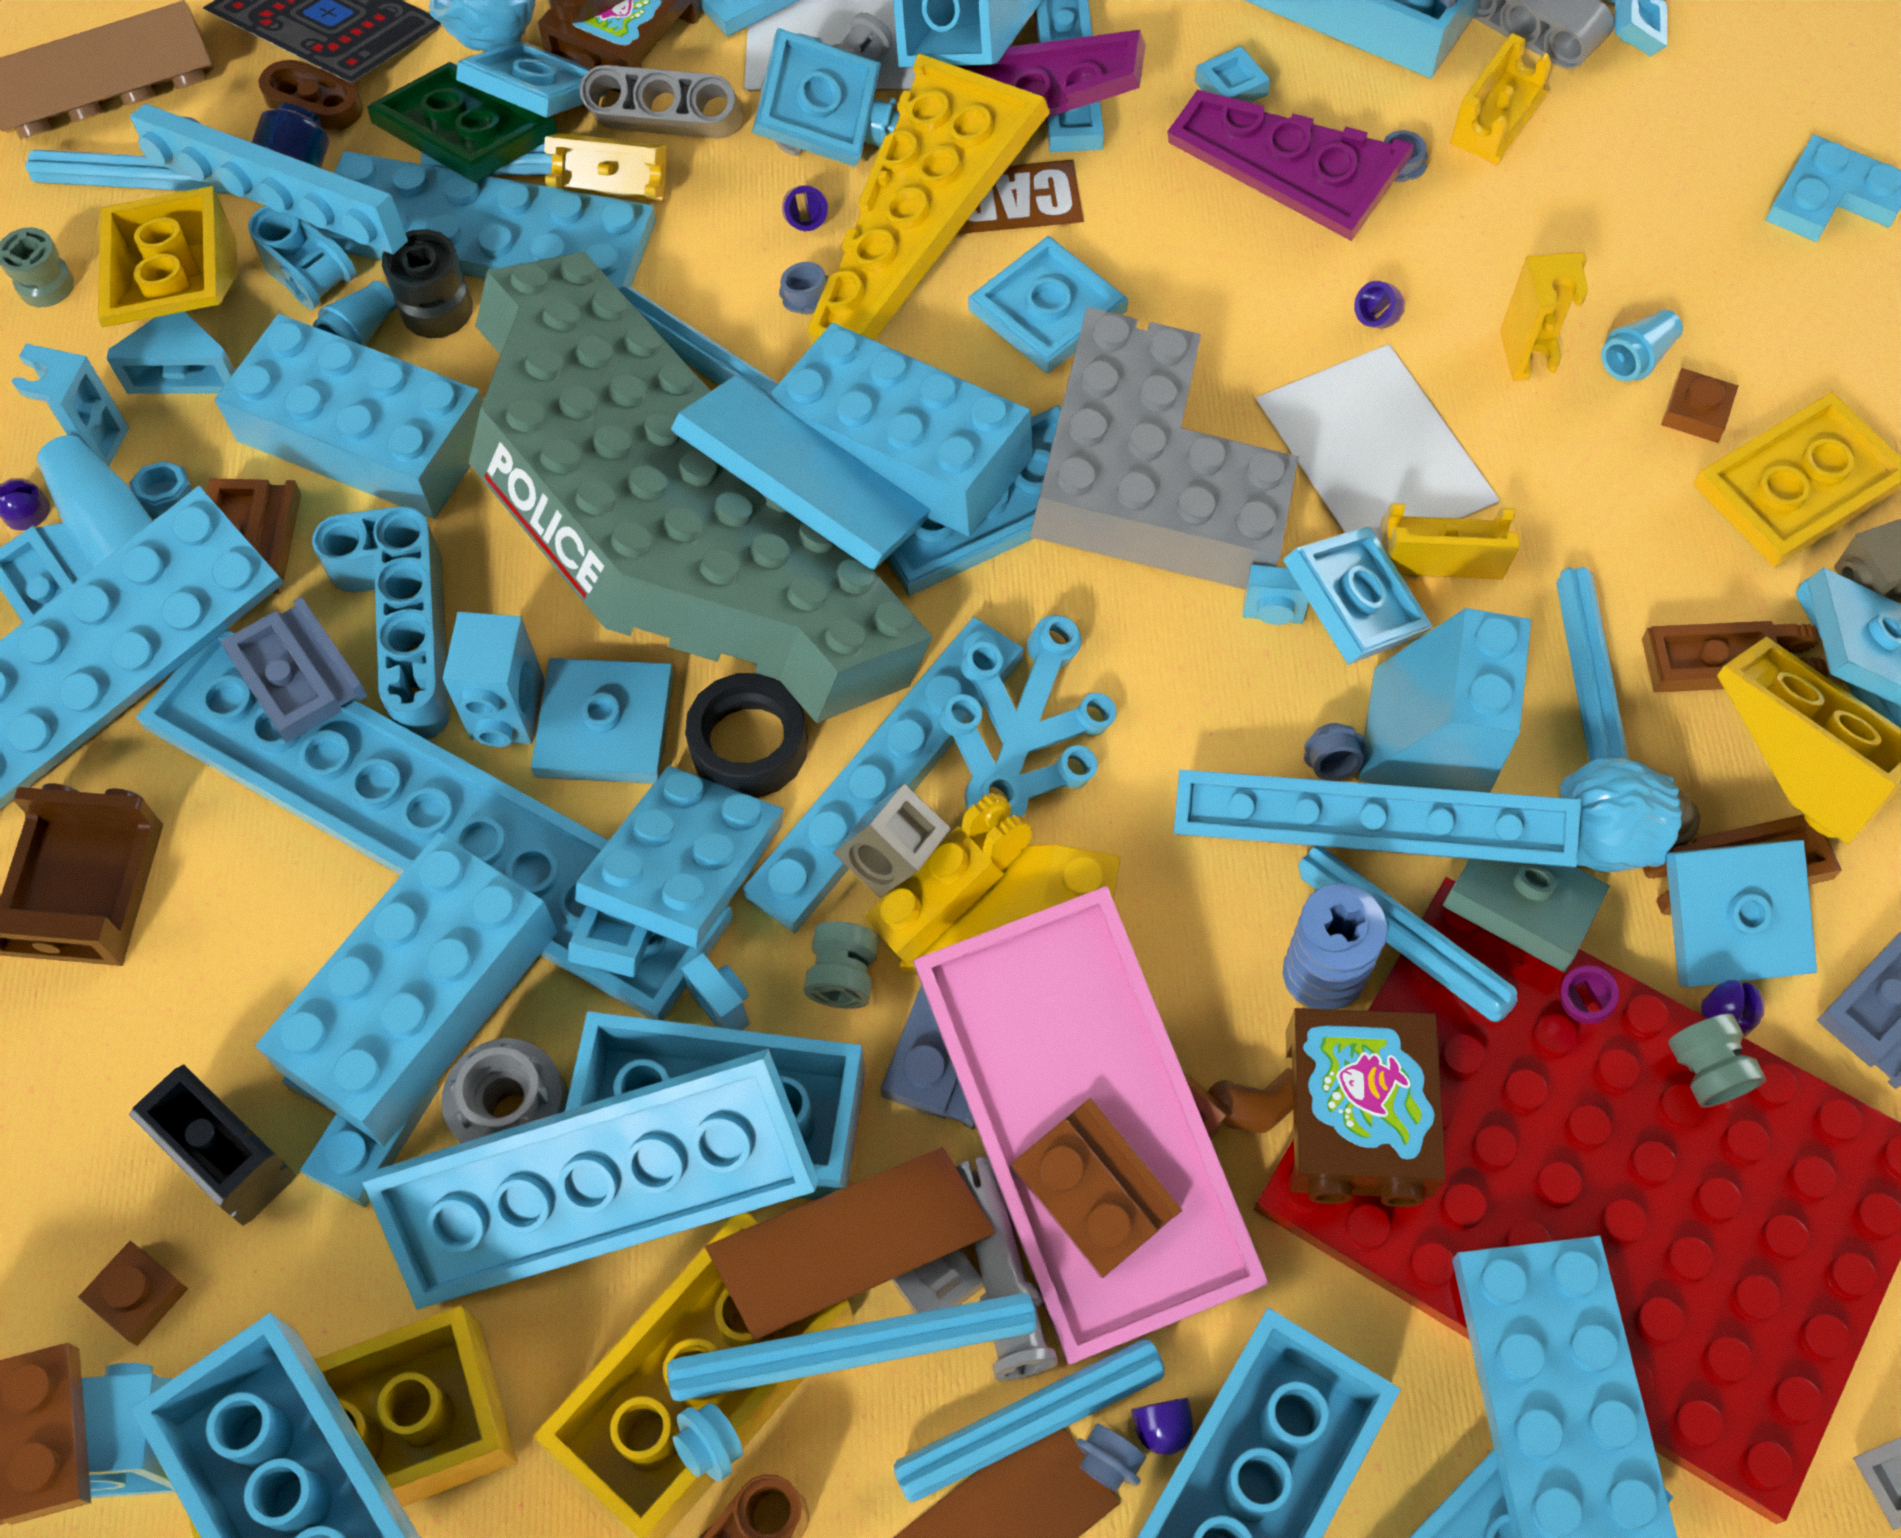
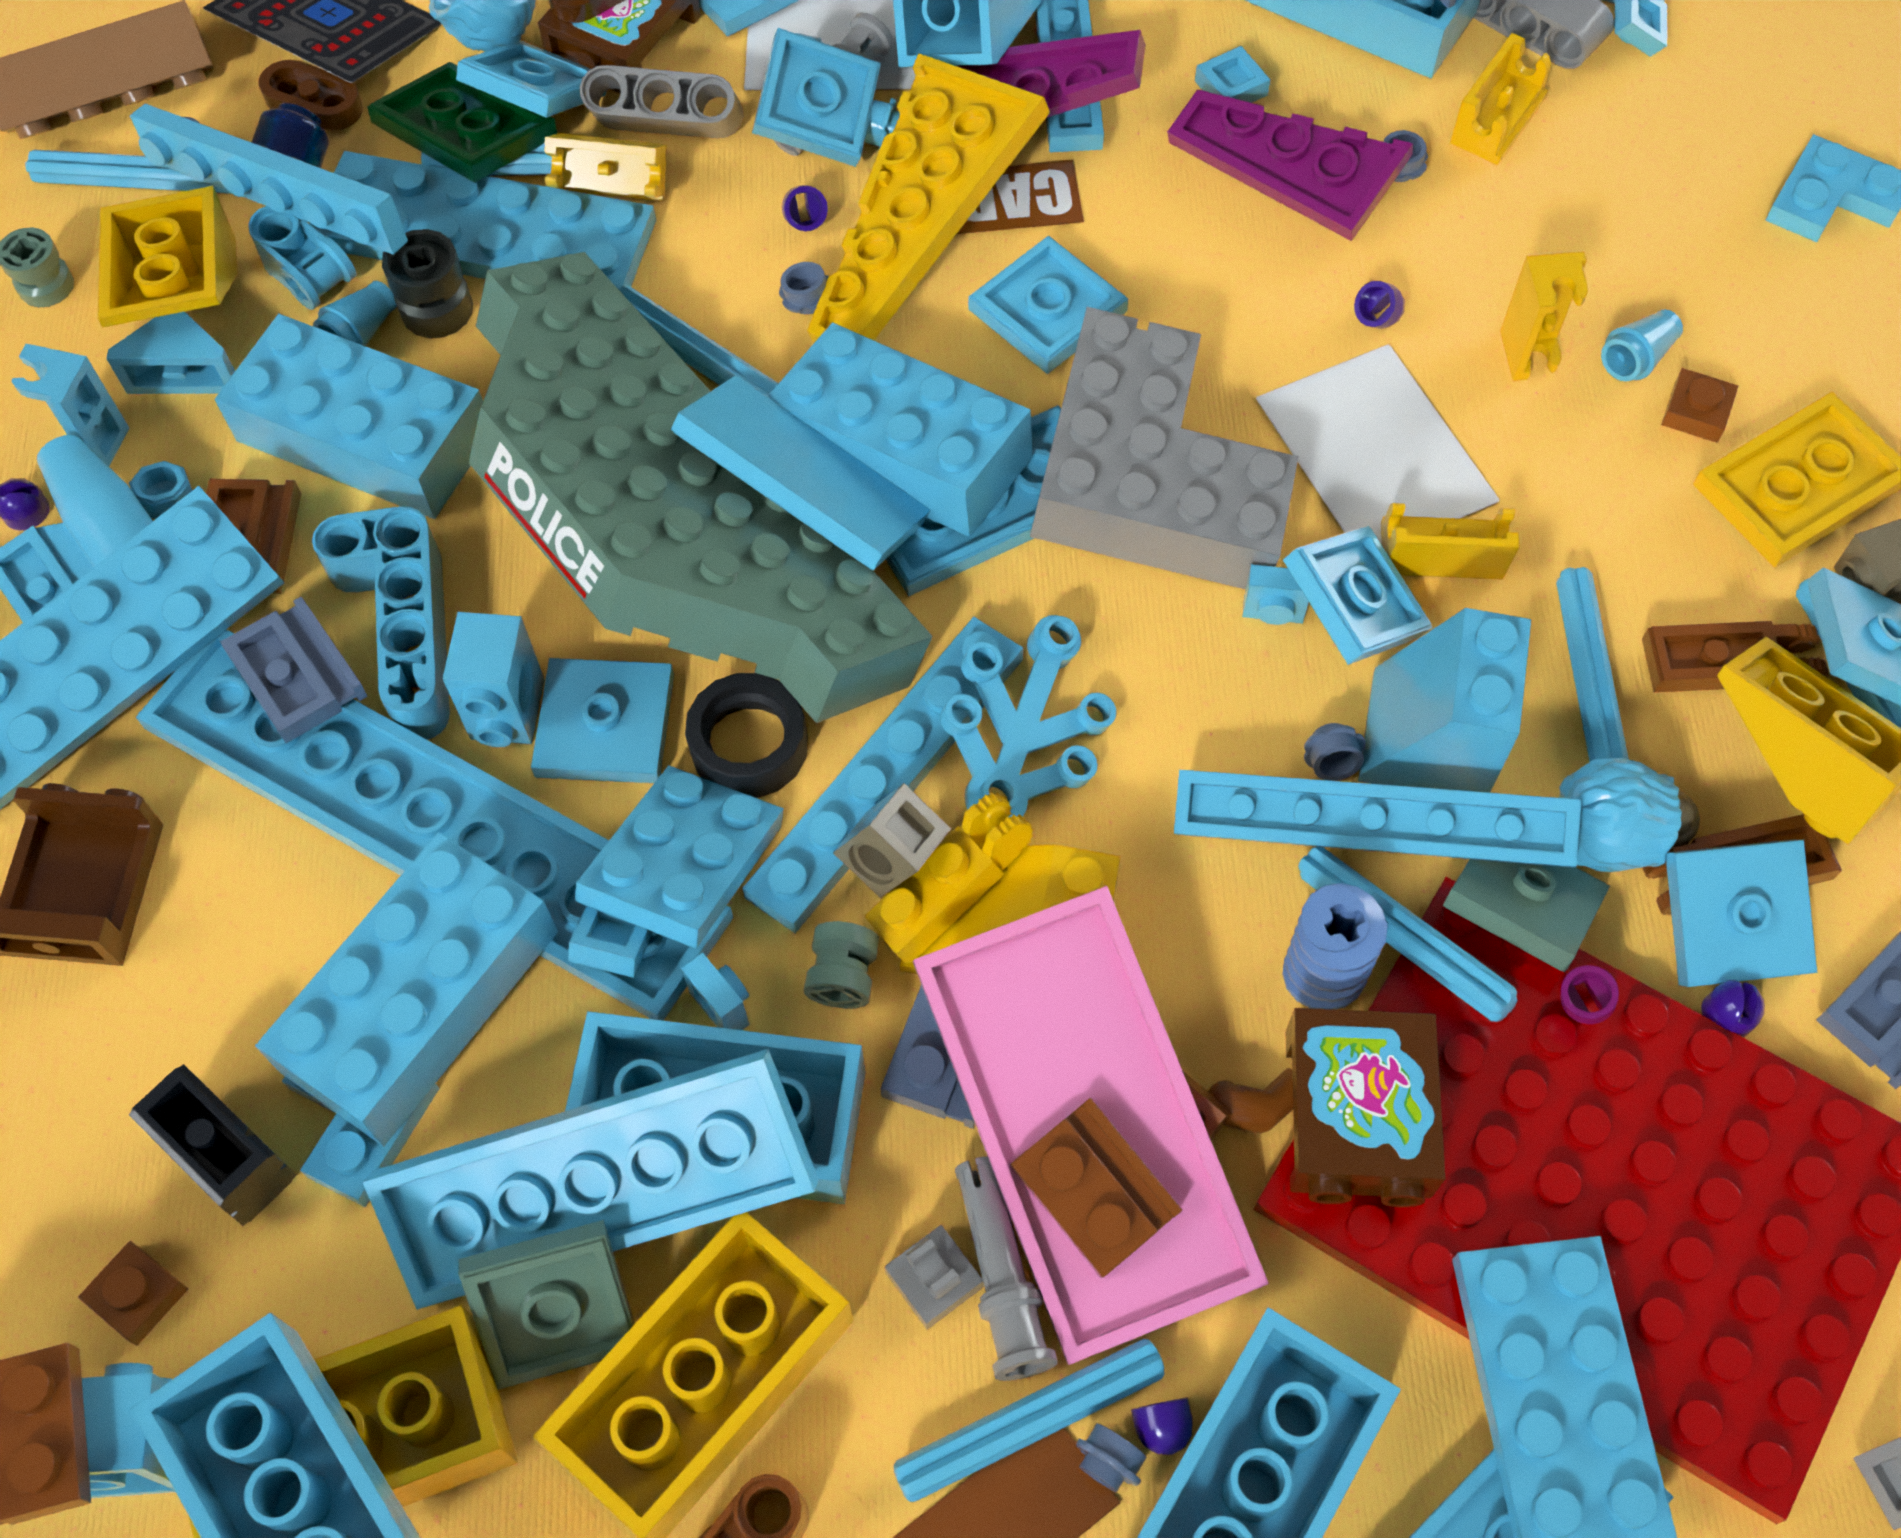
light grey piece [442,1038,569,1144] -> none
medium azure axle [667,1293,1036,1401] -> none
medium azure plate [673,1403,743,1482] -> none
dark orange sticker [704,1147,996,1341] -> none
sand green wheel [1668,1014,1766,1108] -> none
none -> sand green plate [458,1220,635,1390]

